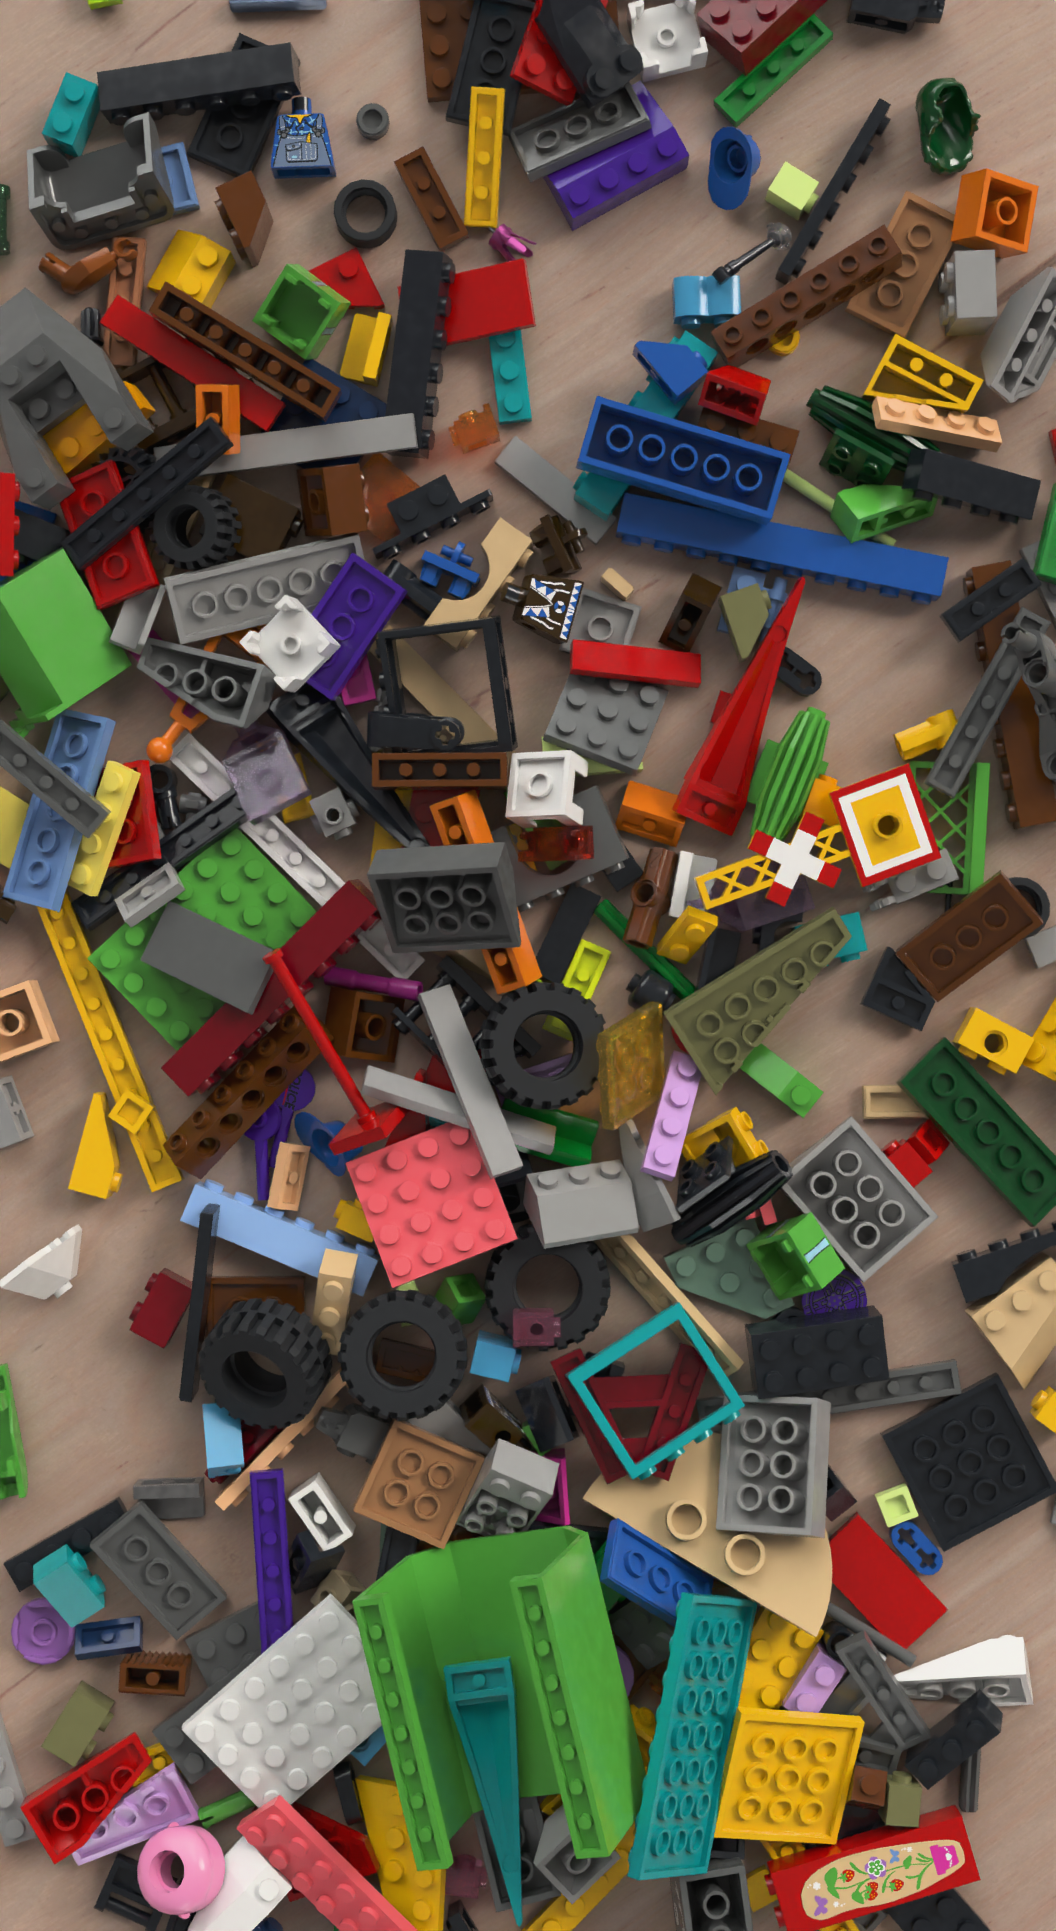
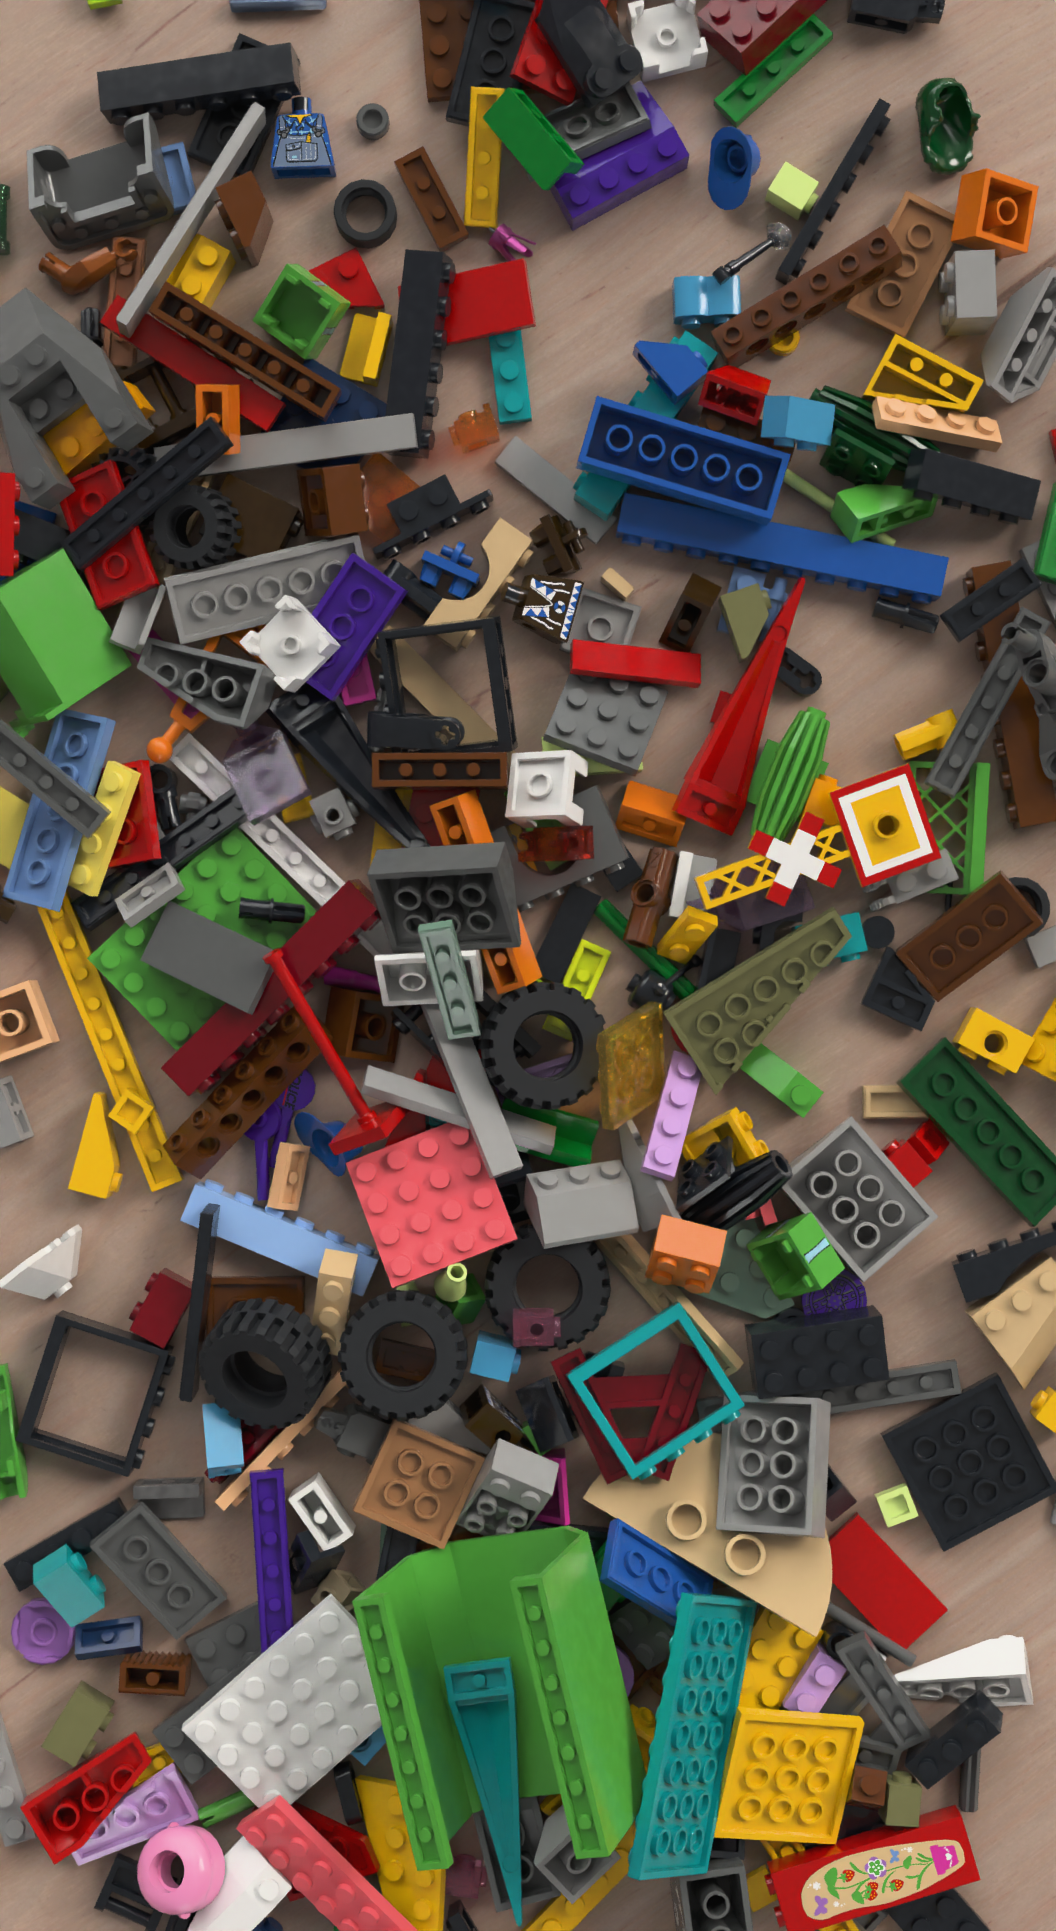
teal brick [41,72,100,157] -> none
yellow brick [333,1198,374,1243] -> none
blue beam [889,1520,943,1575] -> none
none -> black window [15,1310,176,1477]
none -> light grey tile [116,102,266,338]
none -> black axle [239,897,306,924]
none -> white slope [374,949,484,1006]
none -> sand green tile [418,920,482,1040]
none -> yellowish green cone [434,1263,467,1302]
none -> green panel [483,87,585,191]
none -> orange brick [645,1214,727,1294]
none -> black hinge [653,955,701,997]
none -> dark azure brick [761,396,835,451]
none -> black tile [862,916,895,949]
none -> black axle [872,596,939,634]

